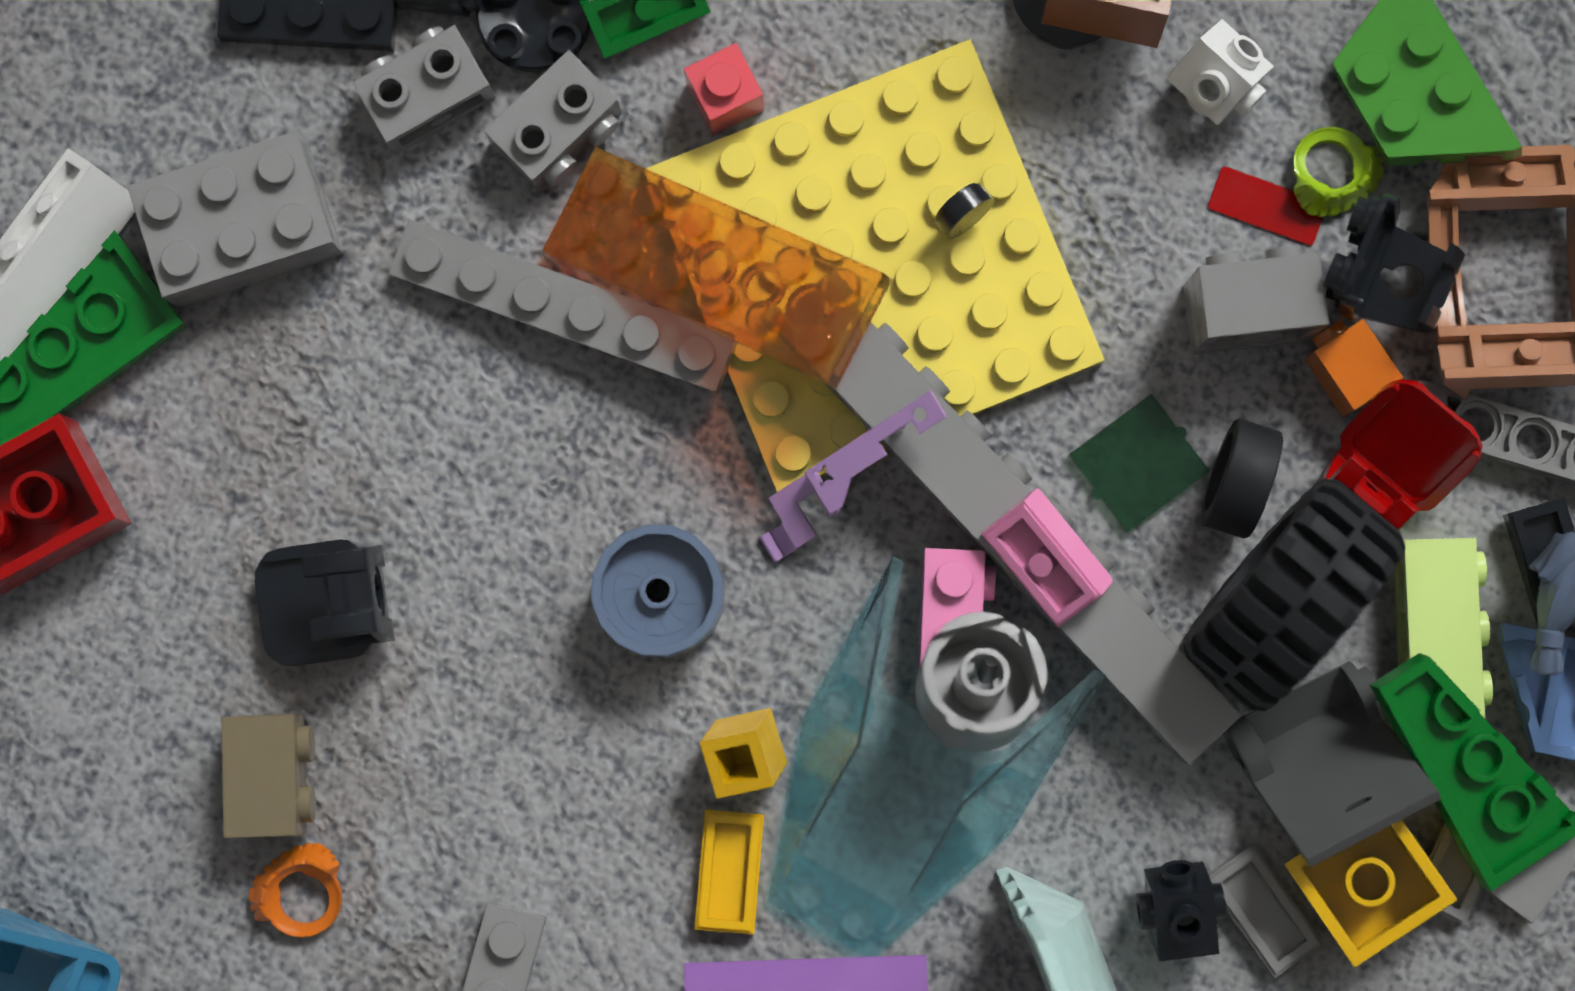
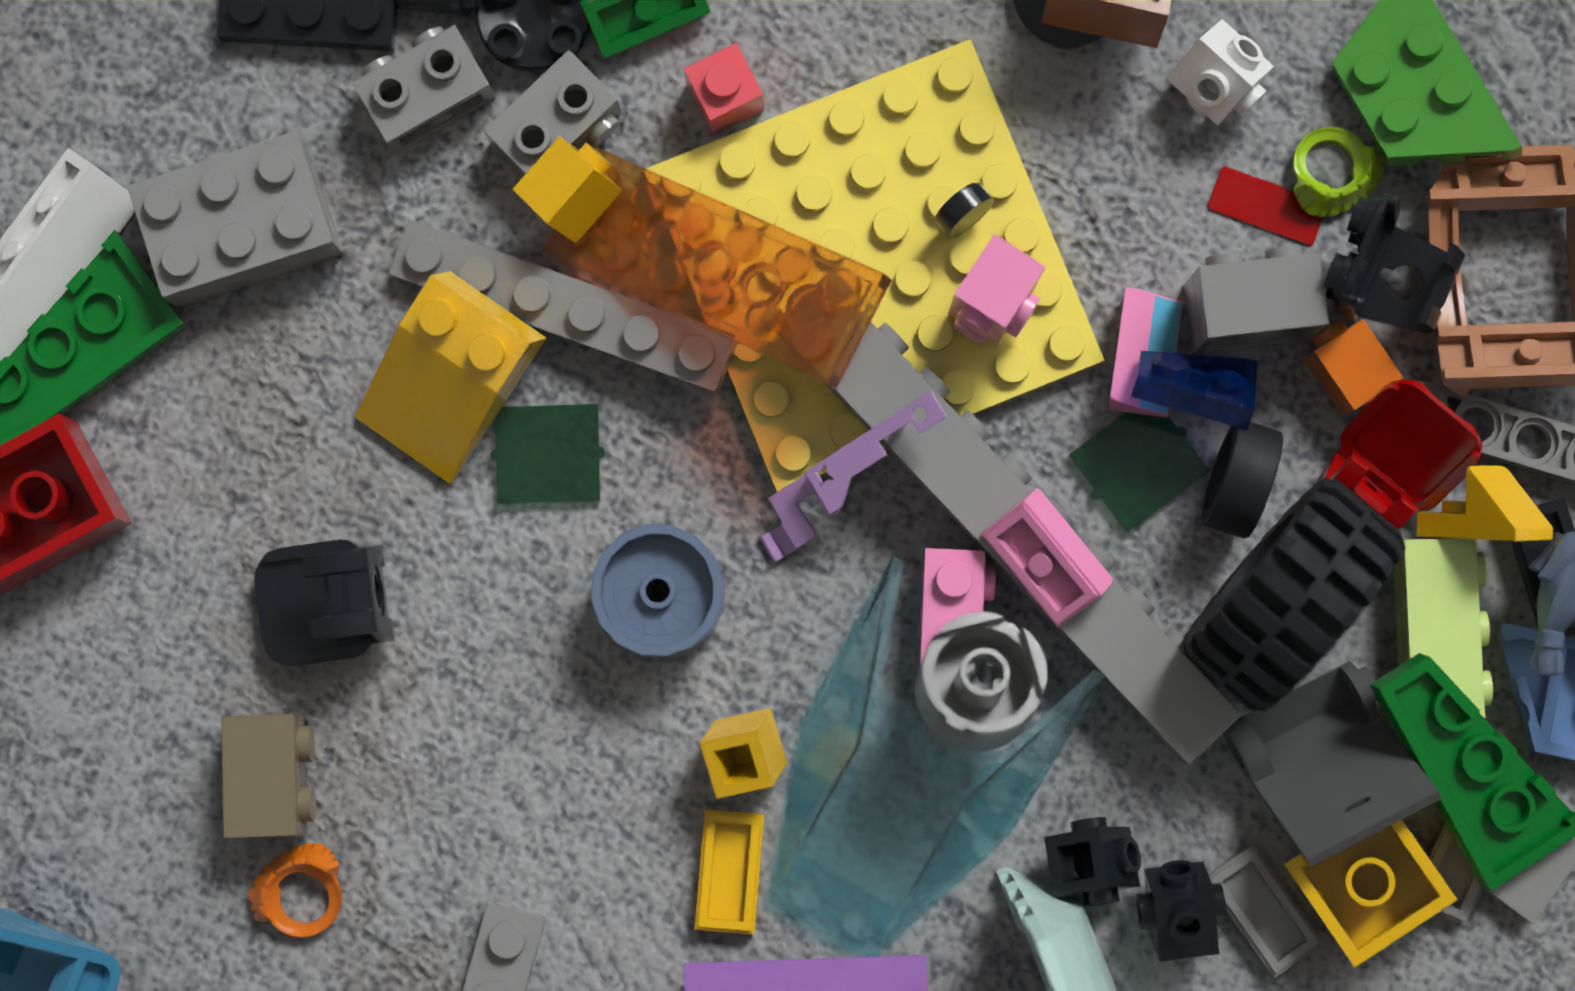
none -> yellow slope [355,271,547,484]
none -> clear green piece [490,404,606,504]
none -> yellow brick [513,135,623,244]
none -> bright pink brick [948,234,1046,345]
none -> black brick [1044,817,1141,907]
none -> bright pink slope [1109,287,1183,418]
none -> clear blue wing [1131,351,1258,430]
none -> yellow slope [1417,466,1553,541]

